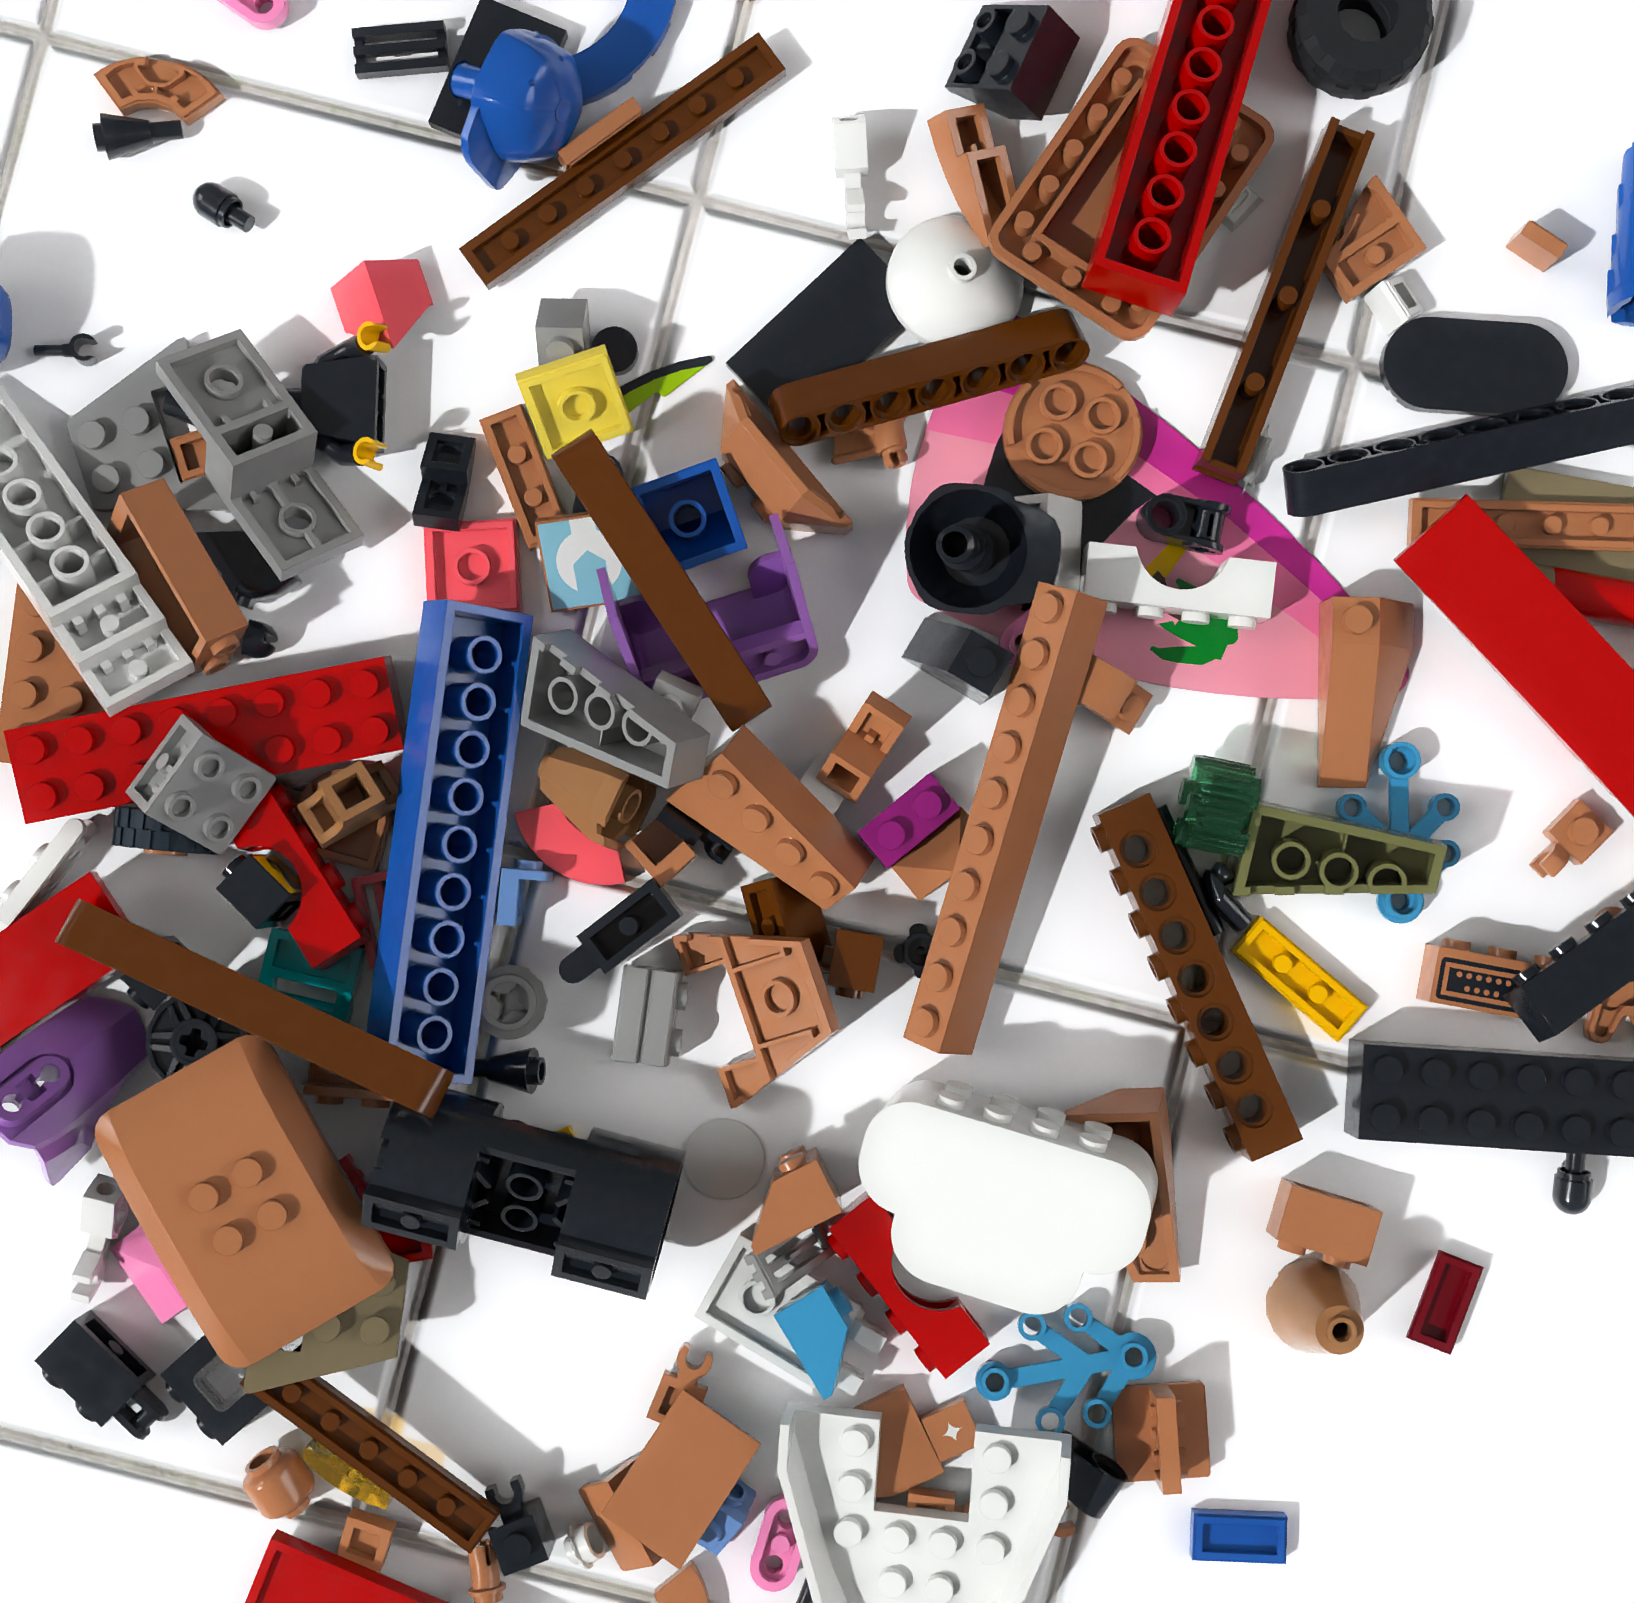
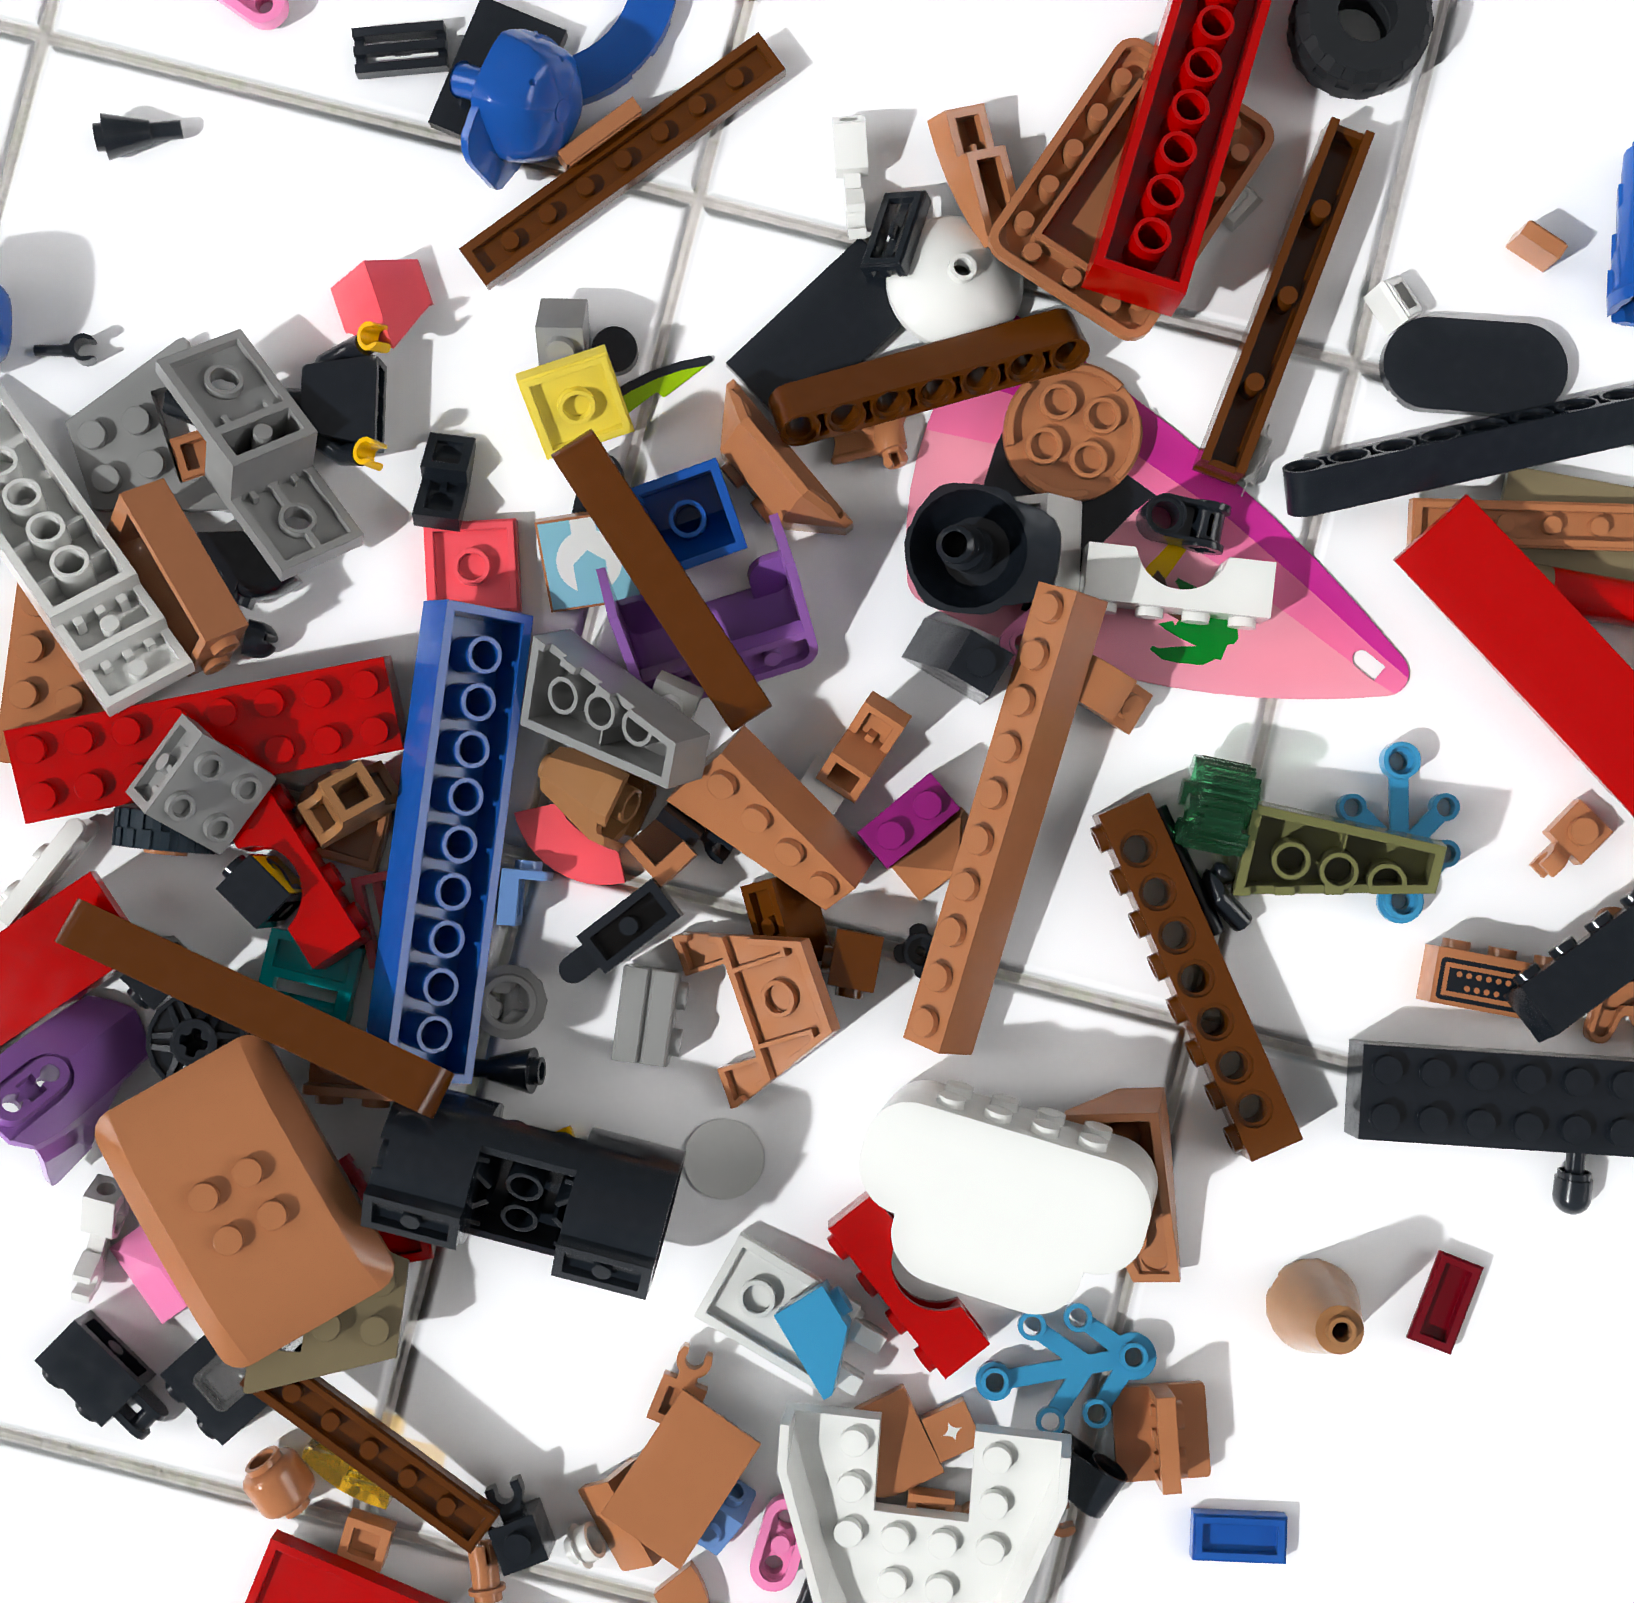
nougat tile [93,57,226,126] -> none
black cylinder [192,182,255,233] -> none
nougat tile [479,404,565,551] -> none
light grey tile [743,1223,836,1300] -> none
nougat slope [751,1145,842,1256] -> none
black slope [945,5,1080,121] -> none
yellow tile [1229,915,1368,1042] -> none
nougat brick [1266,1177,1383,1270] -> none
nougat wedge [1317,596,1414,788] -> none
nougat wing [1323,175,1427,304] -> none
none -> black tile [860,190,932,278]

